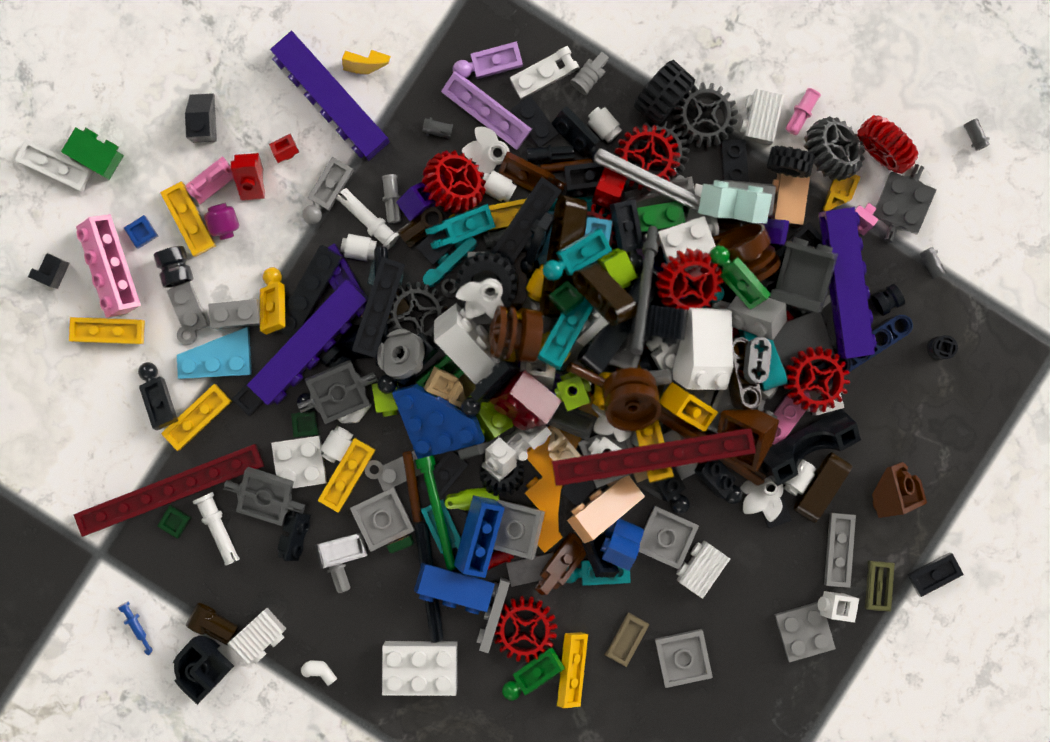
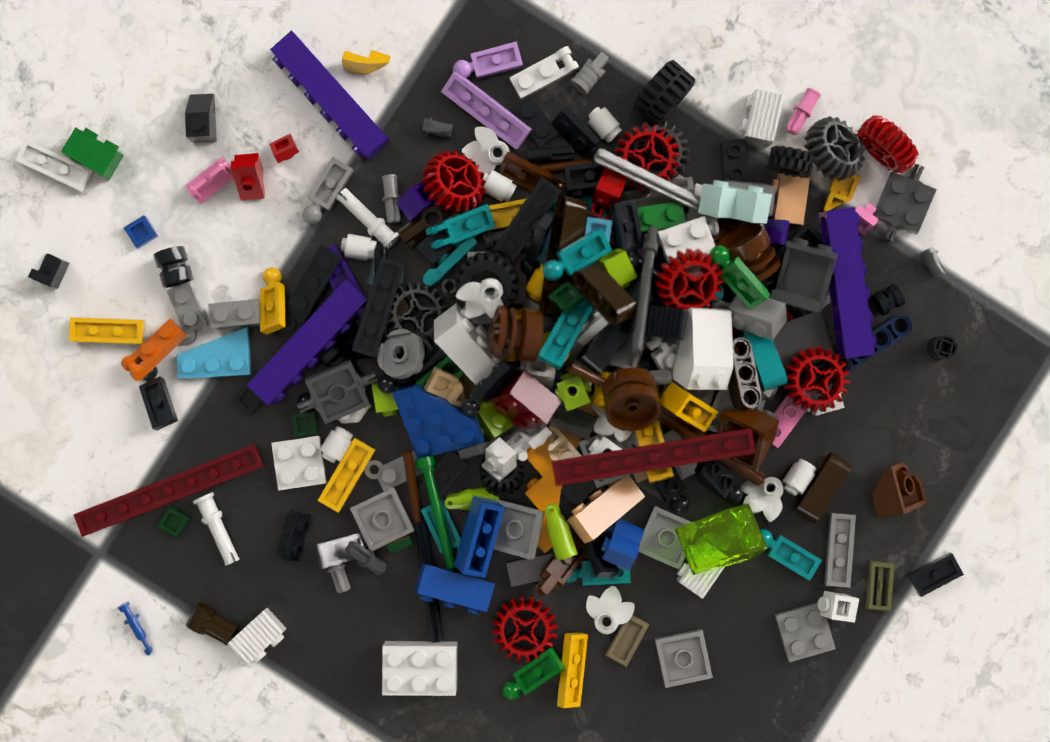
bright pink brick [76,214,141,318] -> none
yellow plate [160,181,216,257] -> none
yellow plate [161,384,232,451] -> none
black brick [173,636,234,705] -> none
magenta head [204,203,239,240] -> none
dark grey plate [223,467,306,526] -> none
white arm [301,660,337,686] -> none
light grey plate [477,577,510,653] -> none
red pin [488,550,514,570] -> none
dark grey gear [673,82,738,148] -> none
beam [743,337,772,385] -> none
black arch [761,409,861,486] -> none
dark grey pin [963,118,990,151] -> none
none -> orange plate [121,318,188,381]
none -> dark grey axle [345,541,387,576]
none -> lime piece [545,503,578,560]
none -> white plate [586,586,635,634]
none -> clear neon green slope [675,503,767,575]
none -> teal plate [753,529,822,581]

